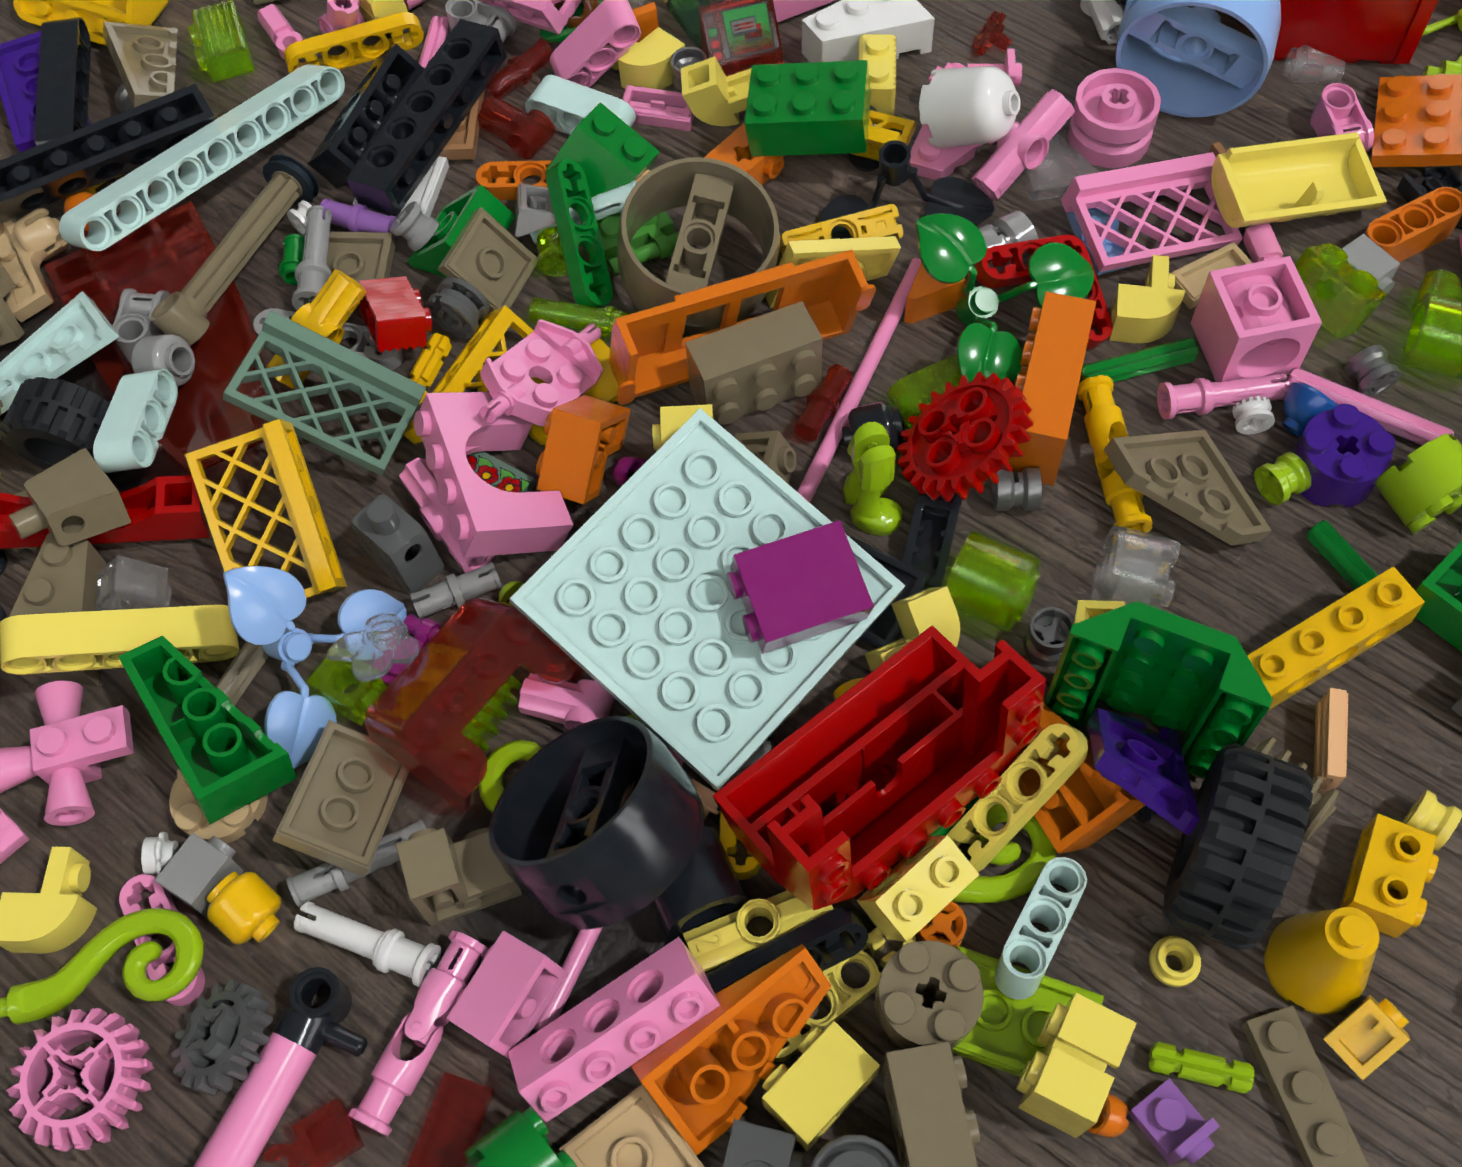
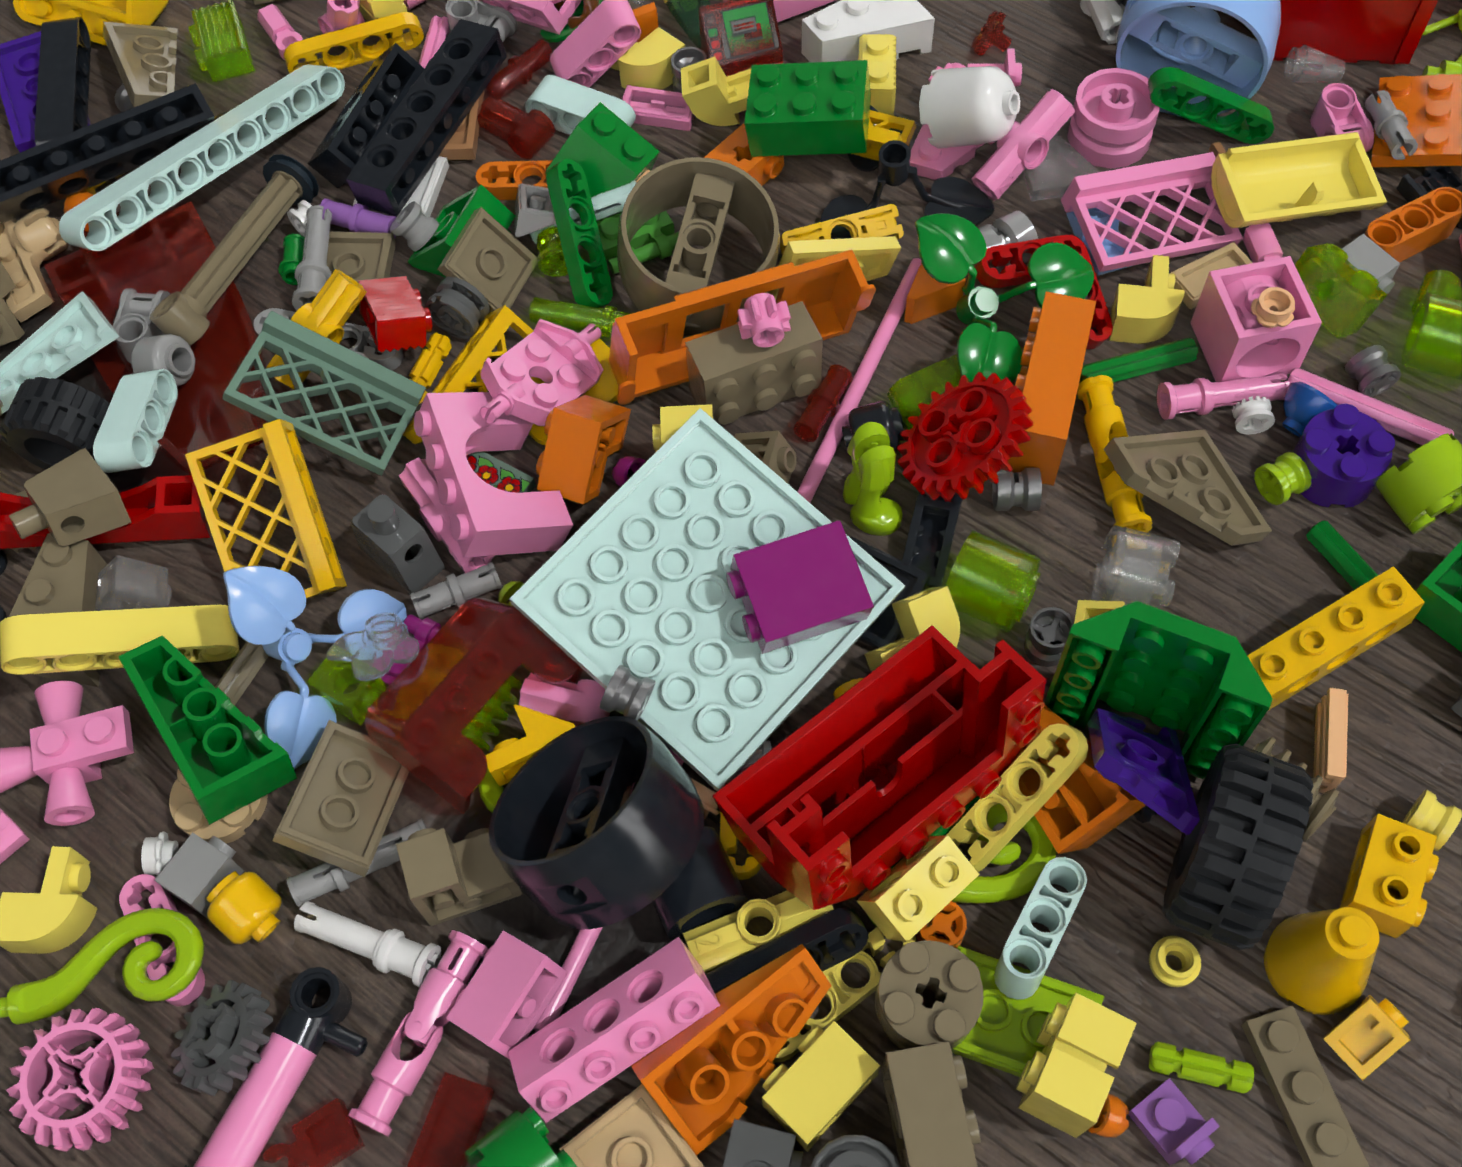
none -> yellow slope [483,704,575,787]
none -> flat silver wheel [599,664,656,721]
none -> bright pink gear [737,293,791,348]
none -> green beam [1148,67,1274,144]
none -> light nougat plate [1251,287,1295,328]
none -> light grey pin [1365,90,1418,160]

